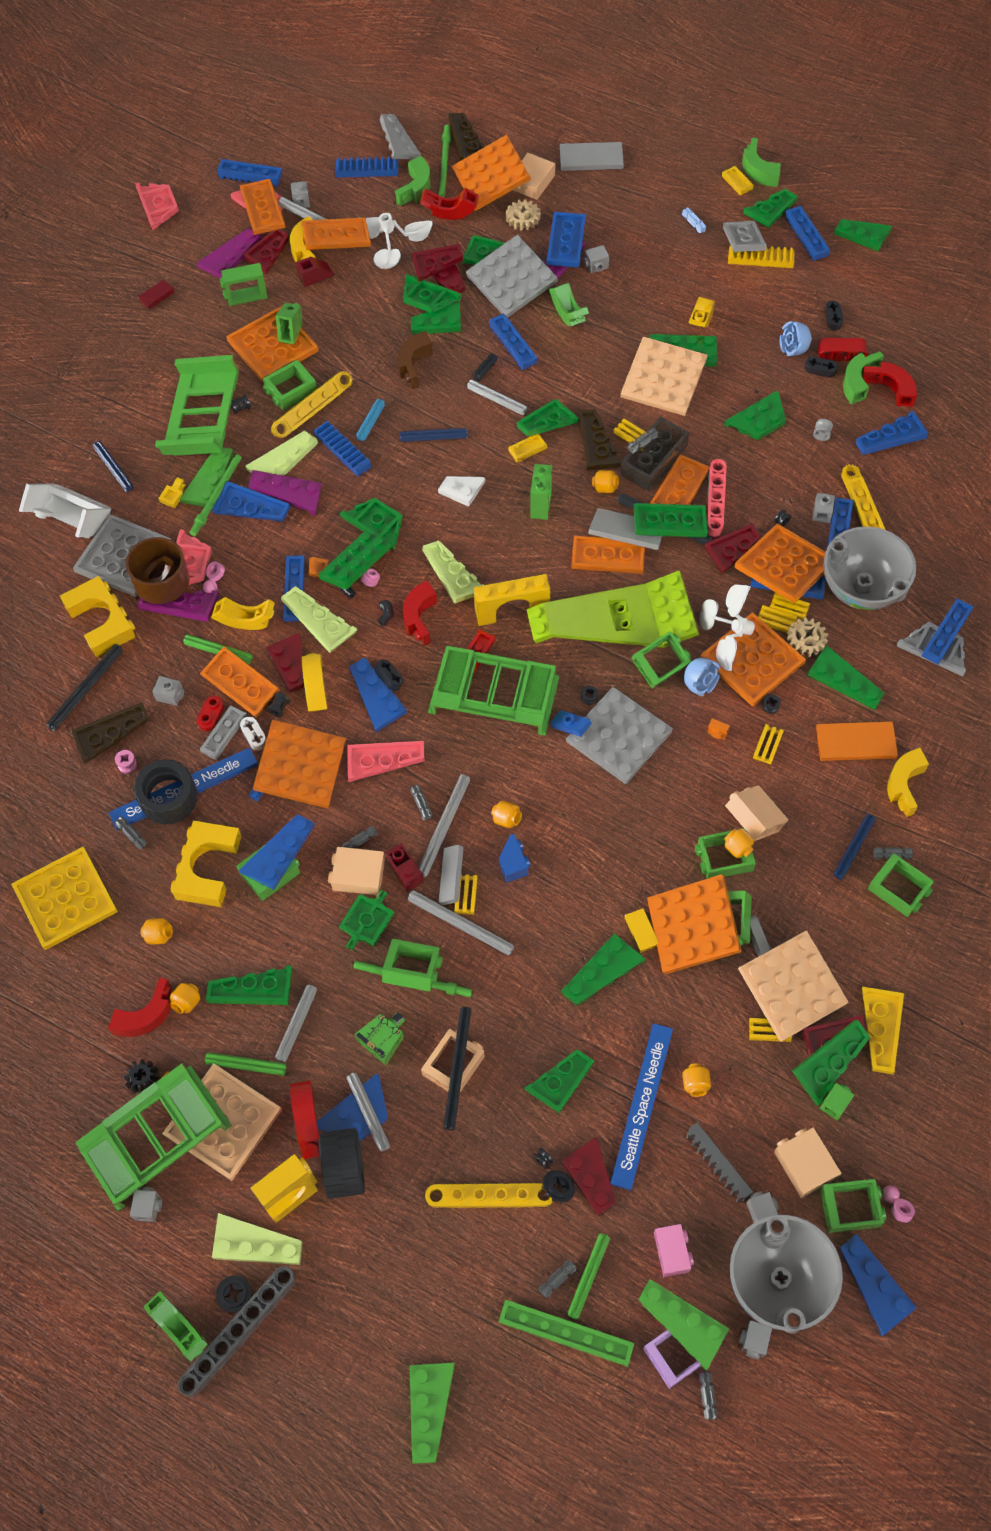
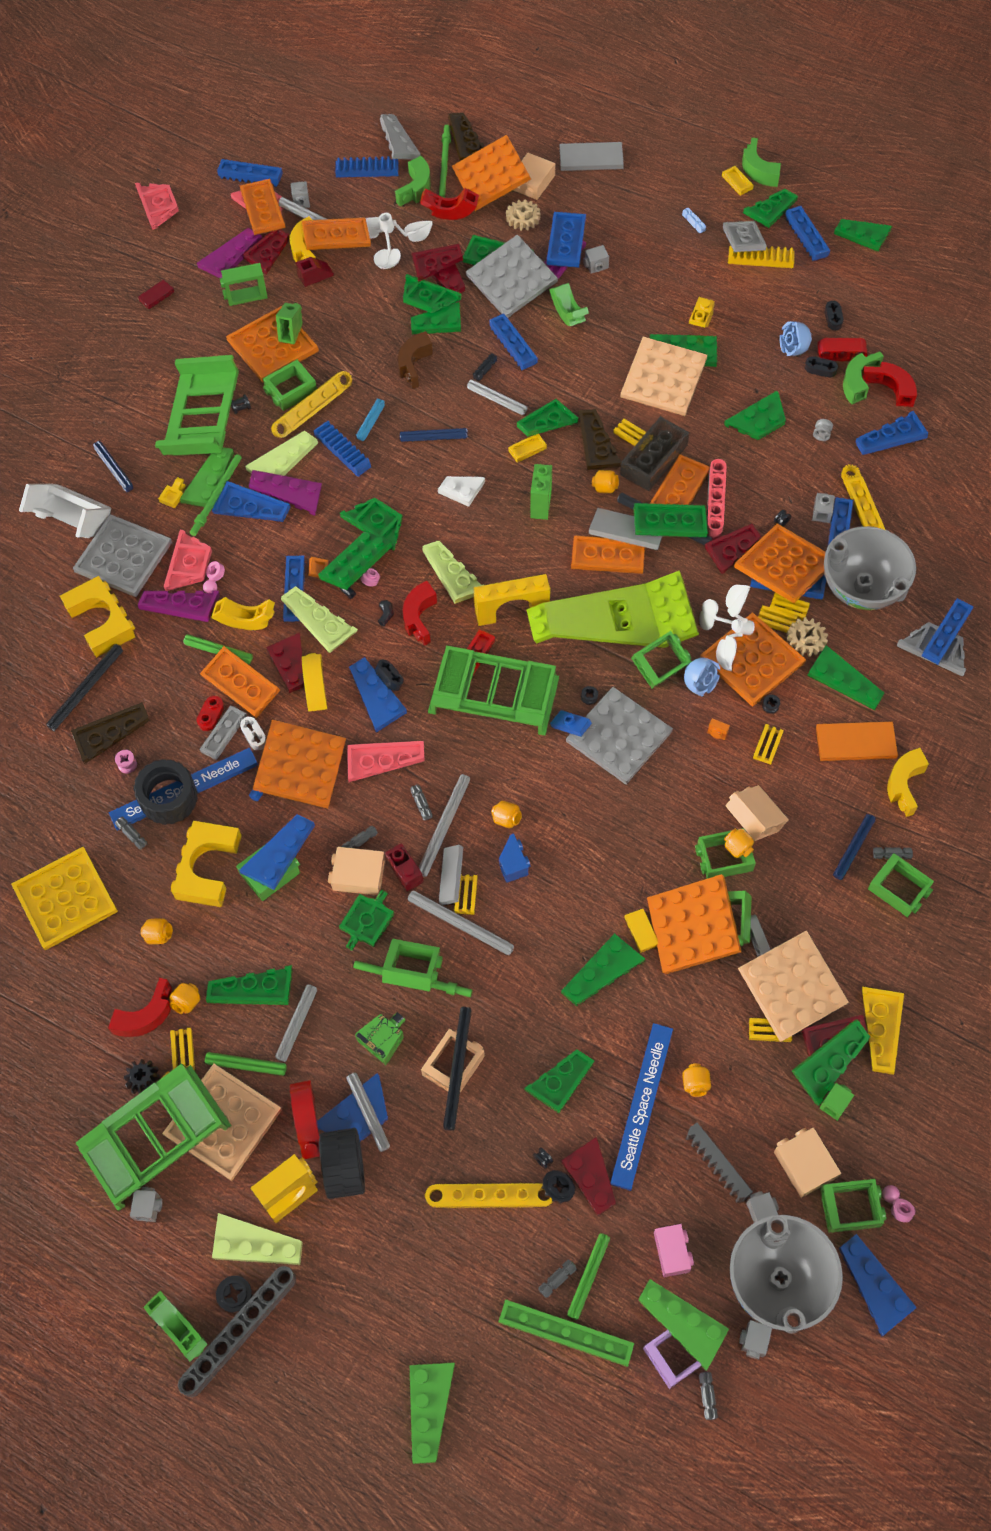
reddish brown piece [126,537,190,604] -> none
light grey brick [152,676,184,706] -> none
black bush [267,692,291,717] -> none
dark grey axle [628,428,658,453] -> none
none -> yellow tile [170,1028,195,1070]

